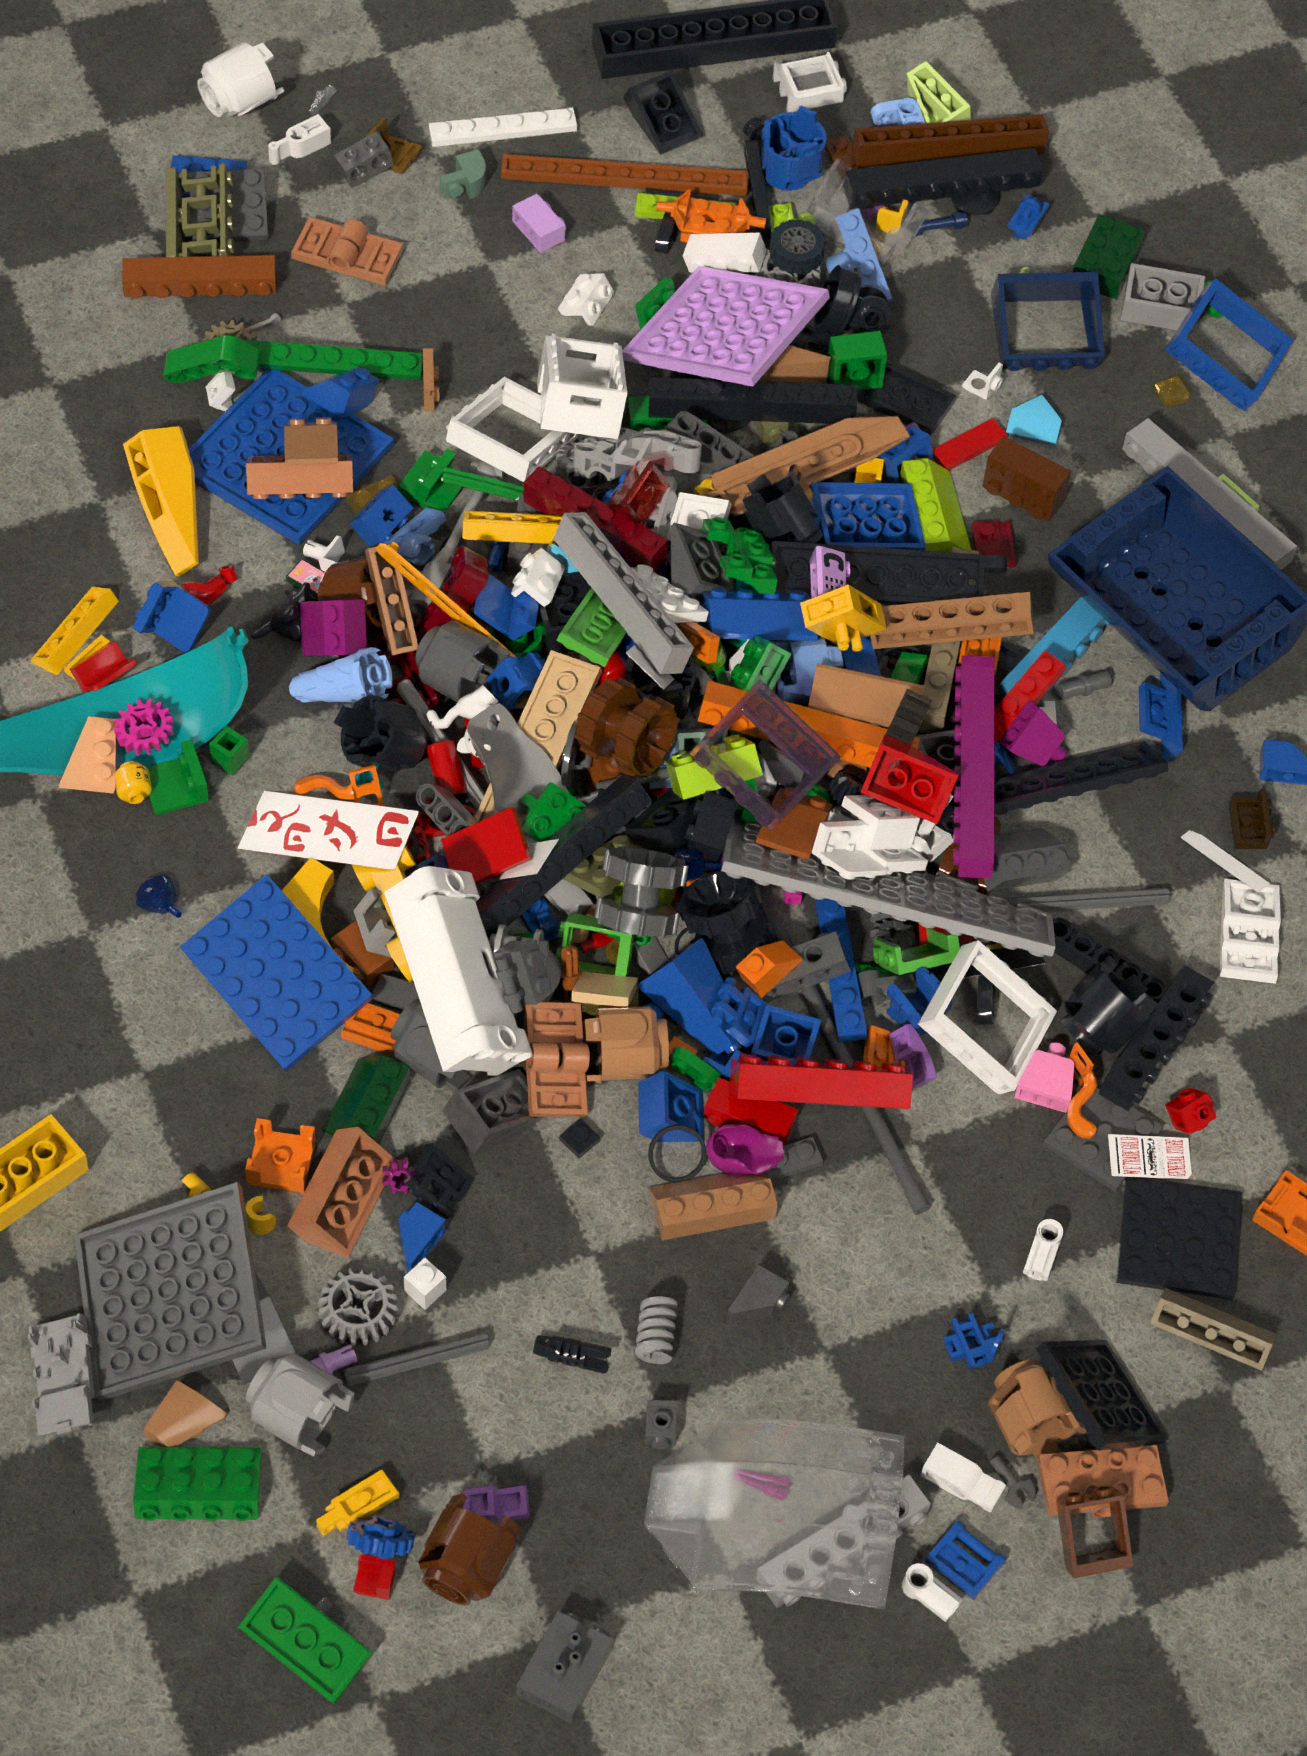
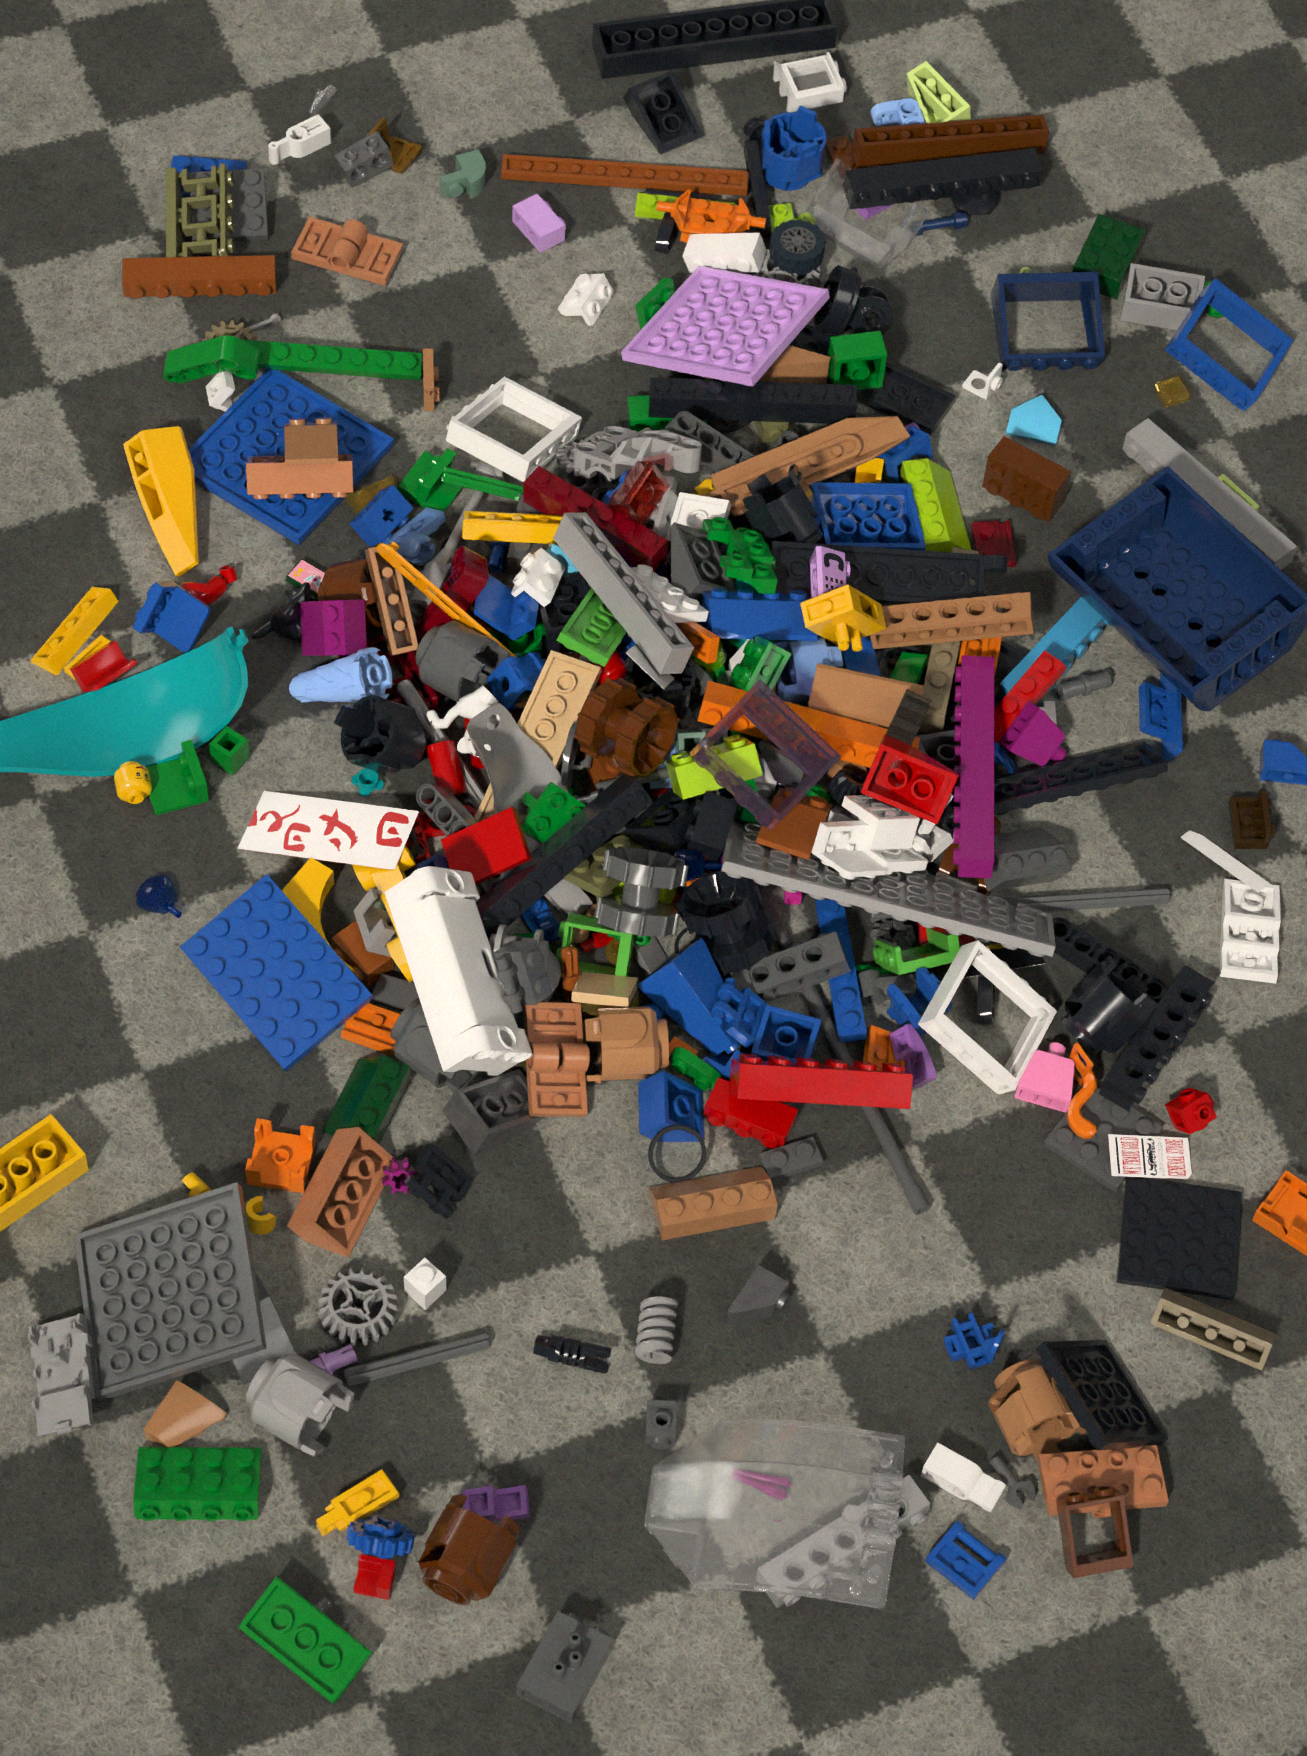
light nougat wing [58,716,116,794] -> none
dark pink gear [114,699,175,756] -> none
white piece [198,42,284,117] -> none
orange piece [294,765,384,806] -> none
blue slope [301,367,379,419] -> none
white bracket [303,536,345,572] -> none
blue slope [398,1202,446,1273] -> none
white plate [429,108,577,147] -> none
white sticker [500,839,559,879] -> none
white container [537,333,627,439] -> none
black plate [559,1118,600,1158] -> none
magenta hair [706,1124,785,1175] -> none
orange slope [736,941,803,998] -> none
medium blue plate [826,208,894,303] -> none
yellow panel [876,200,909,236] -> none
white piece [902,1563,963,1622] -> none
red tile [932,418,1008,470] -> none
blue hips [1008,194,1050,240] -> none
white piece [1023,1219,1063,1281] -> none

